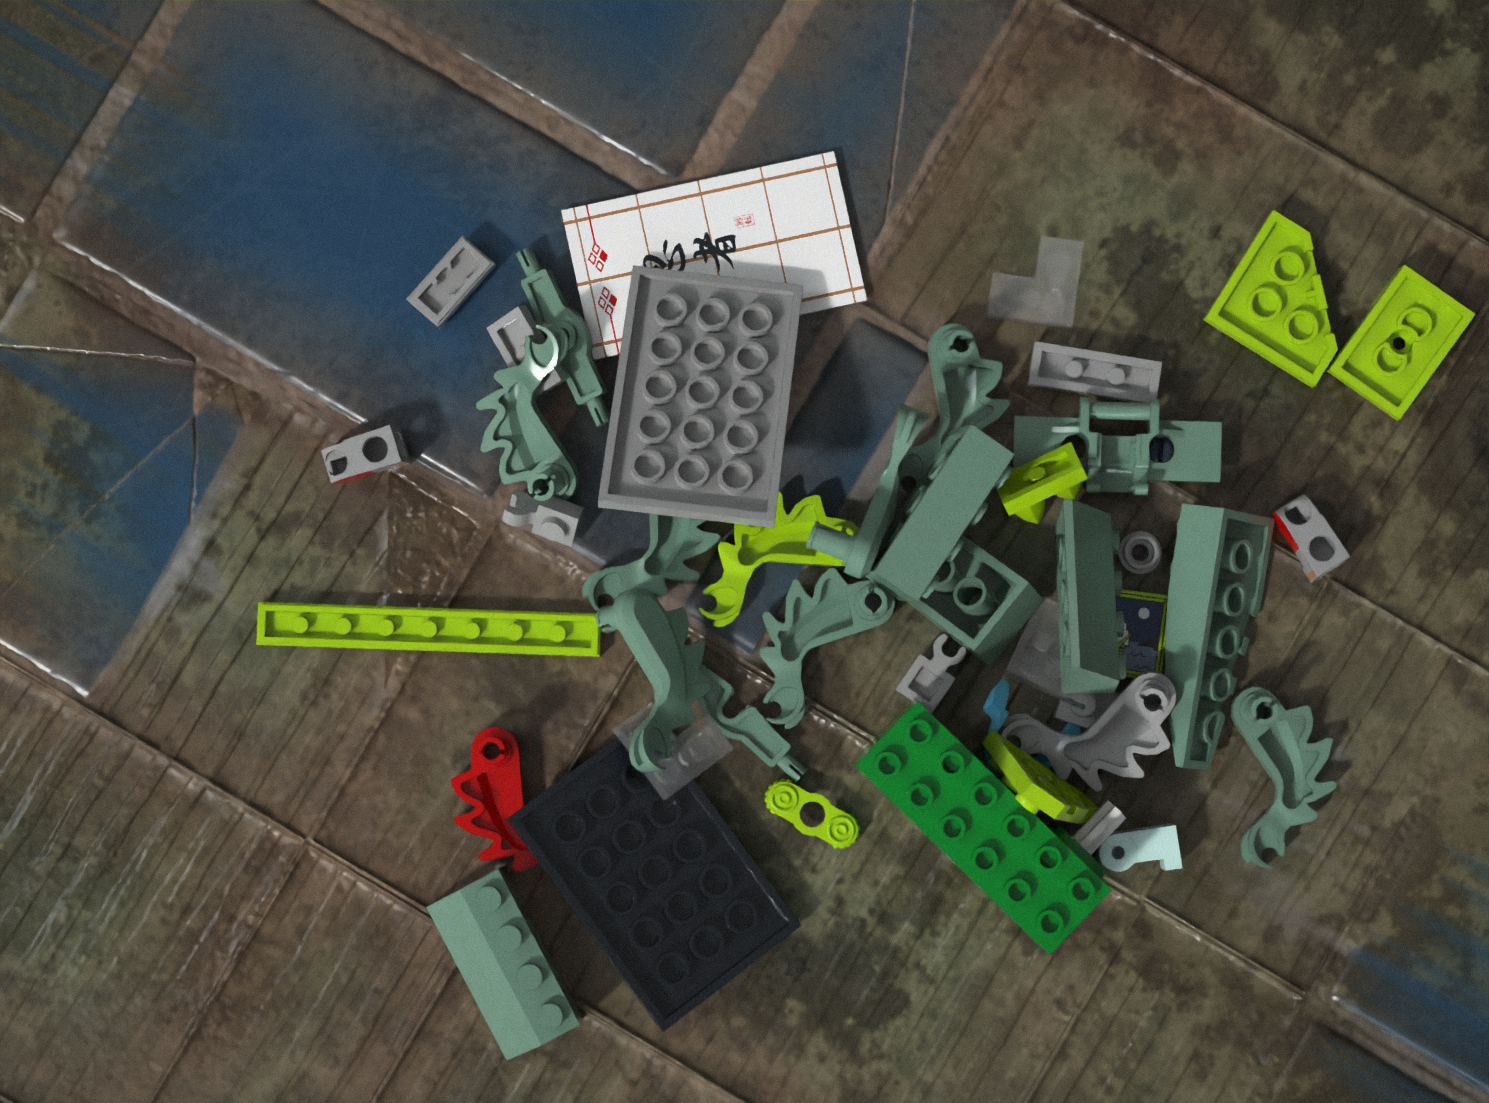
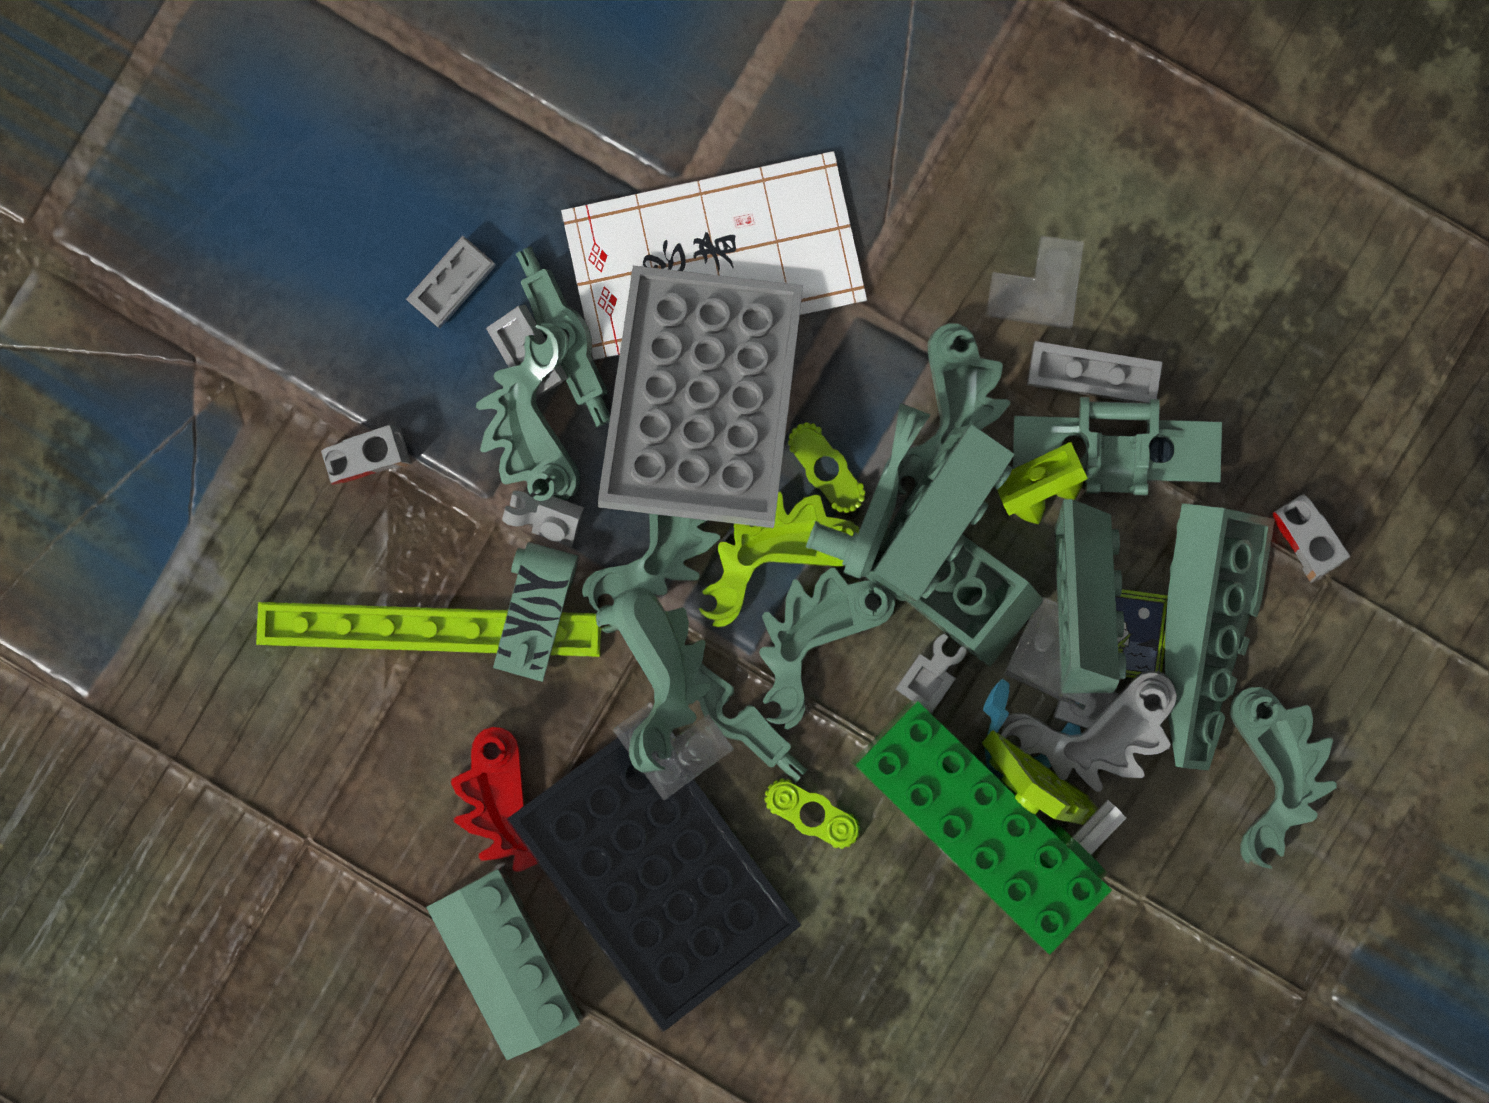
light aqua leg [1096,823,1183,872] -> none
light grey plate [1118,531,1162,574] -> none
lime plate [1203,210,1338,388] -> none
lime piece [1327,265,1475,421] -> none
none -> sand green door [493,542,579,682]
none -> lime piece [788,422,865,513]

